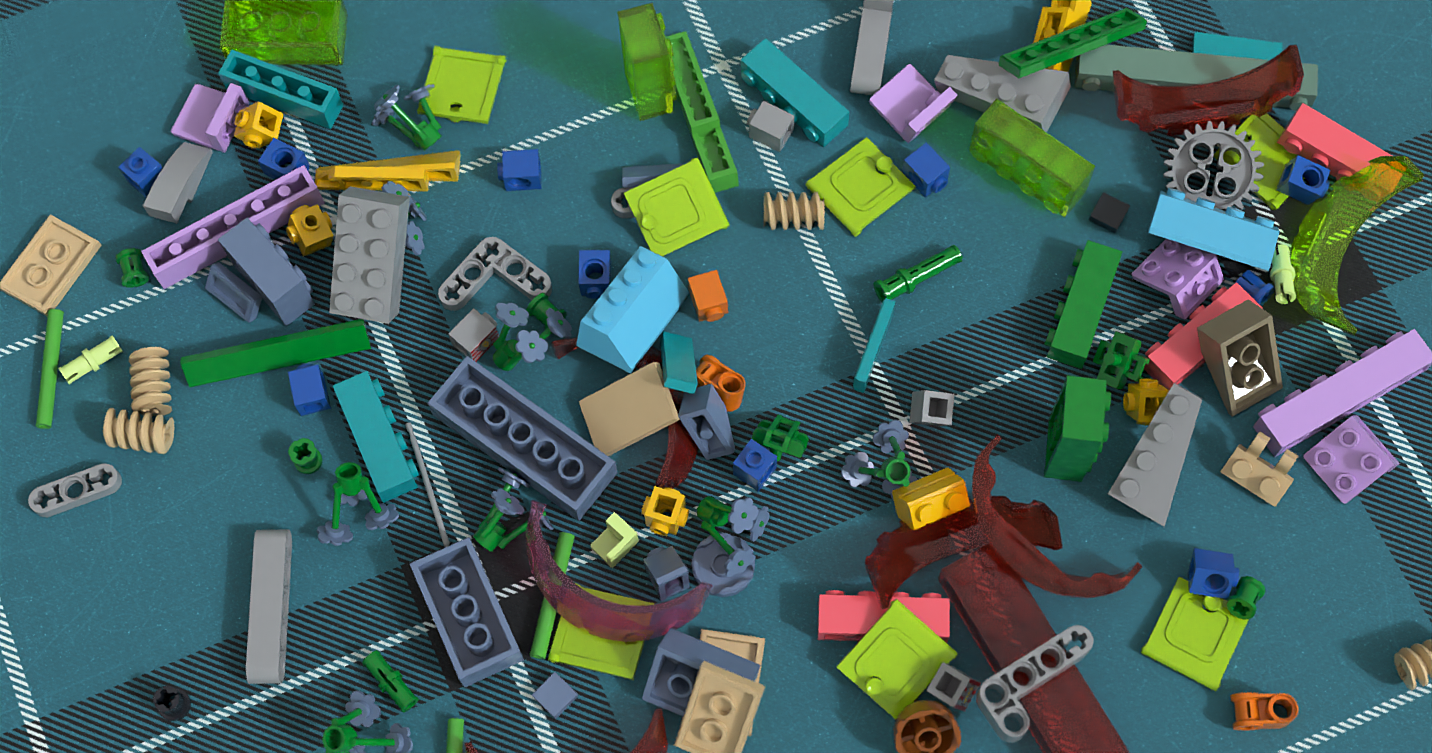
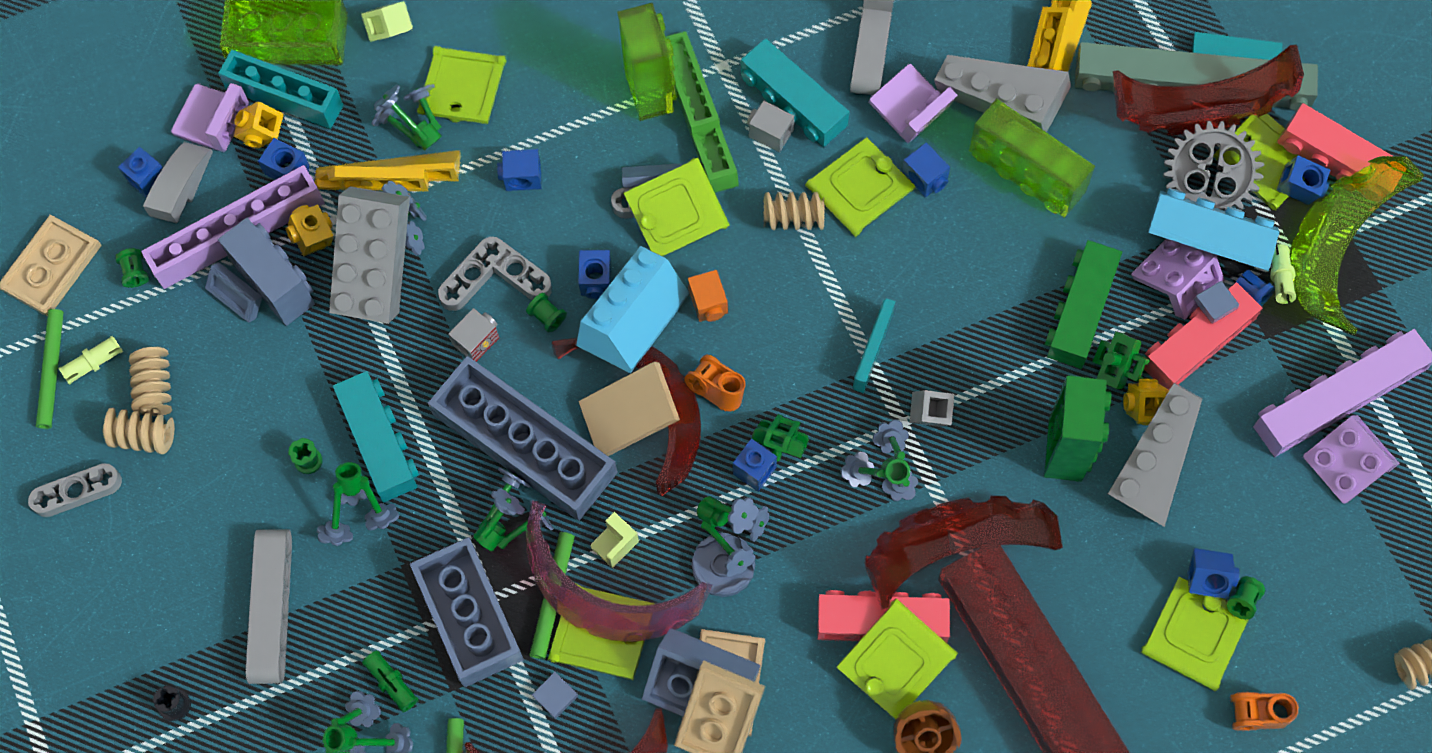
green tile [180,319,371,388] -> none
blue brick [288,364,331,416] -> none
light grey piece [405,423,450,547] -> none
sand blue plant [493,303,572,371] -> none
yellow brick [641,486,690,536] -> none
sand blue slope [643,546,690,601] -> none
teal tile [660,331,698,394] -> none
sand blue slope [678,384,735,460] -> none
green pin [873,244,963,302] -> none
yellow brick [892,467,970,531] -> none
light grey brick [927,662,981,711] -> none
clear red windscreen [972,434,1143,598] -> none
light grey beam [976,625,1093,742] -> none
green tile [998,8,1147,78] -> none
black tile [1089,192,1130,234] -> none
dark tan slope [1197,299,1283,417] -> none
tan plate [1221,431,1298,507] -> none
none -> yellowish green panel [361,1,412,42]
none -> sand blue tile [1194,281,1239,324]

